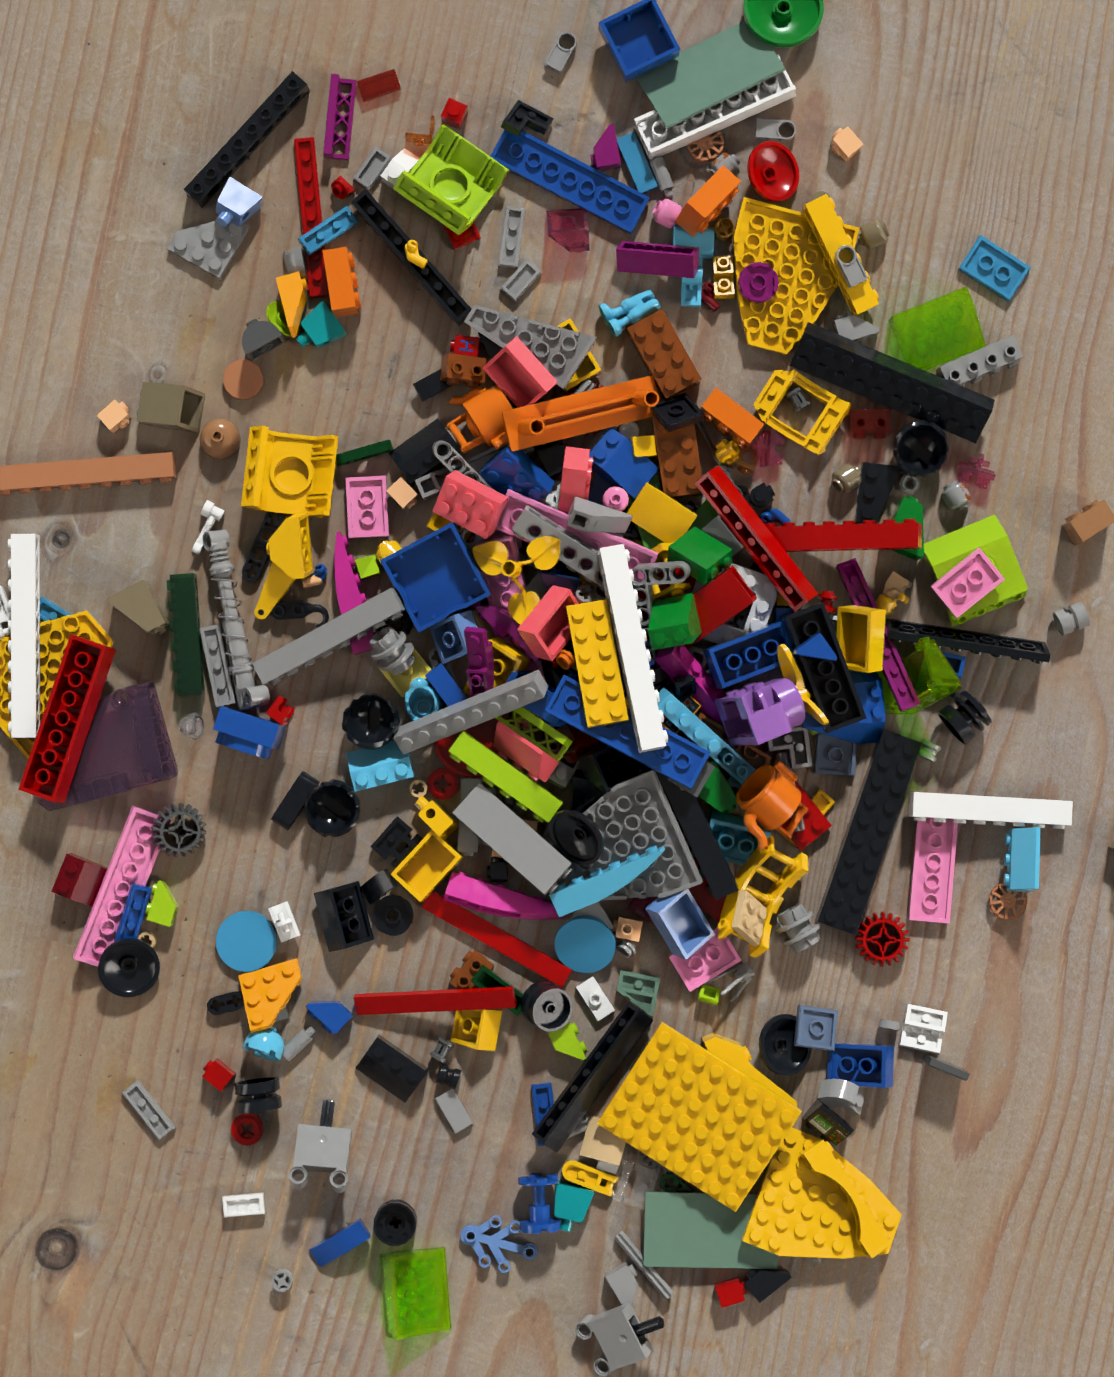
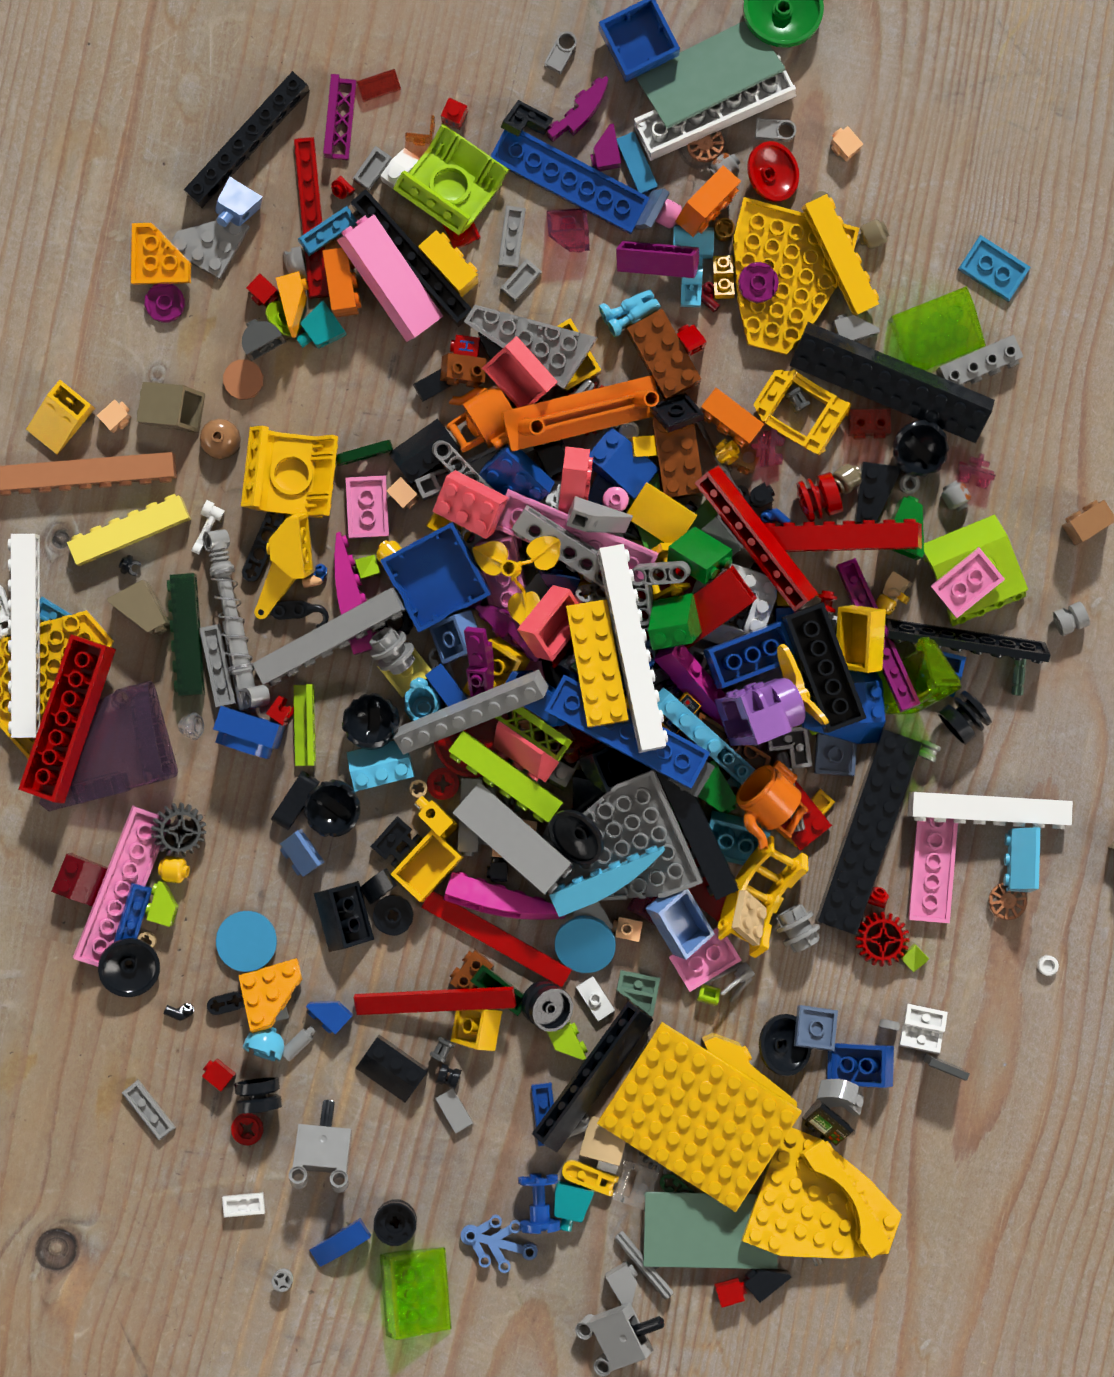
white hips [268,901,301,943] -> none
yellow arm [405,240,428,269] -> none
orange plate [556,650,576,670] -> none
light grey plate [617,939,636,958] -> none
light grey cylinder [650,157,674,198] -> none
black tile [673,674,696,702] -> none
blue slope [792,633,837,661] -> none
light grey piece [835,245,869,288] -> none
none -> yellow slope [26,380,96,455]
none -> light yellow brick [67,494,191,566]
none -> black plate [119,555,142,576]
none -> light orange plate [131,223,191,285]
none -> magenta tile [145,284,185,323]
none -> yellow head [158,856,190,883]
none -> black arm [164,1003,194,1021]
none -> red brick [246,273,280,308]
none -> medium blue slope [280,829,325,877]
none -> lime fence [293,684,316,766]
none -> bright pink brick [337,215,443,342]
none -> yellow brick [418,230,478,297]
none -> magenta slope [547,76,608,142]
none -> sand blue tile [635,188,670,230]
none -> red slope [677,324,707,357]
none -> red wheel [797,472,843,522]
none -> red plate [867,887,889,909]
none -> lime slope [899,944,929,972]
none -> sand green axle [1011,659,1027,696]
none -> white tile [1037,955,1059,976]

